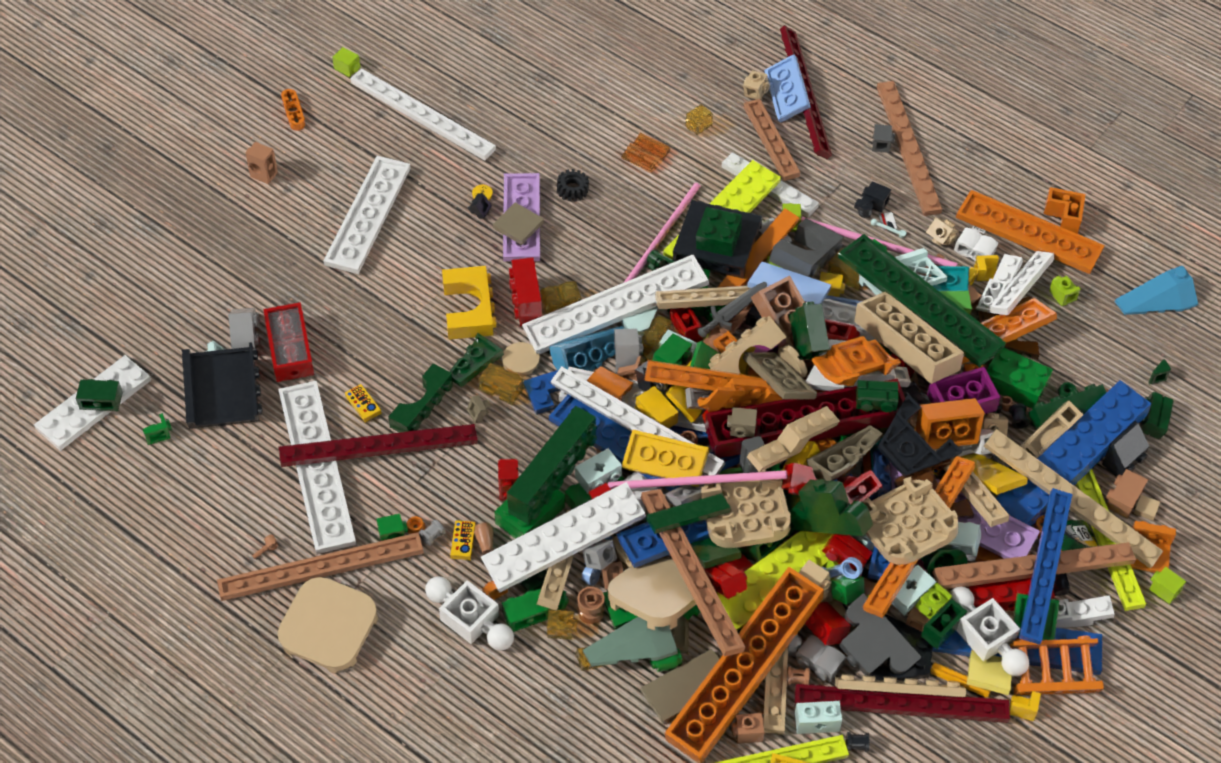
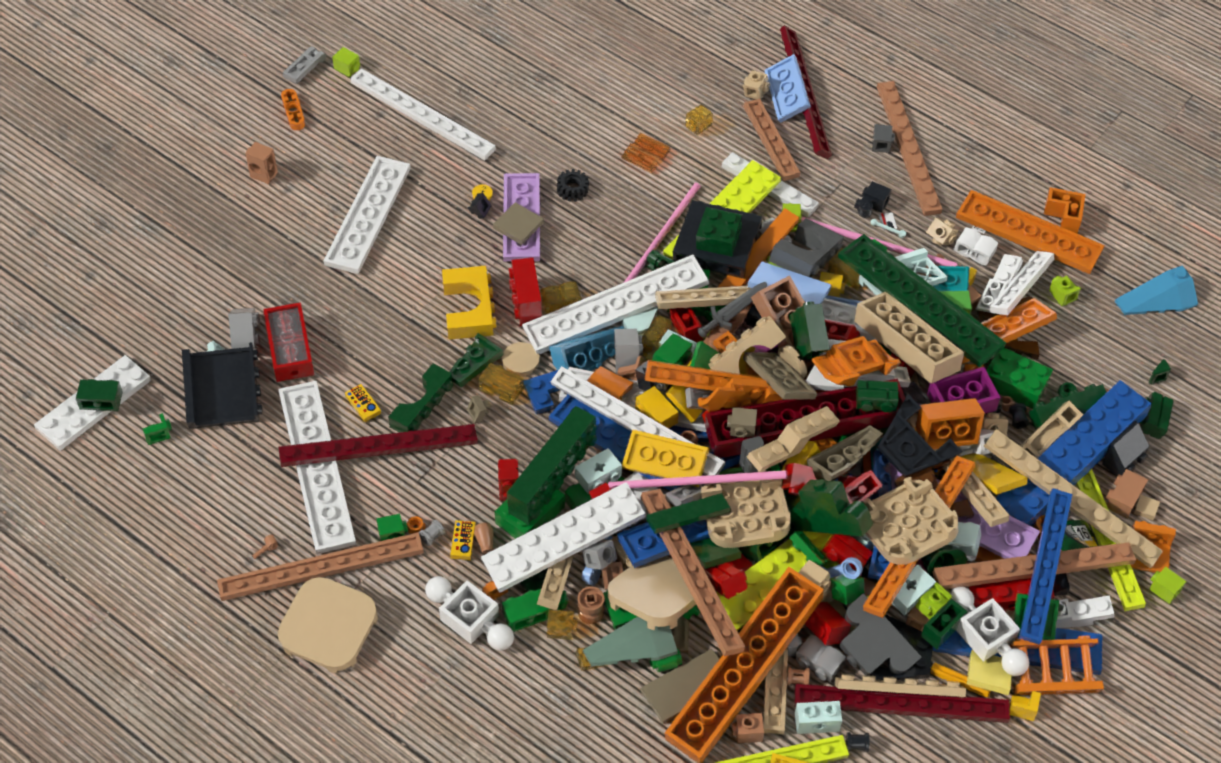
yellow panel [974,255,999,281] -> none
none -> light grey plate [283,46,326,84]
none -> green plate [789,530,829,567]

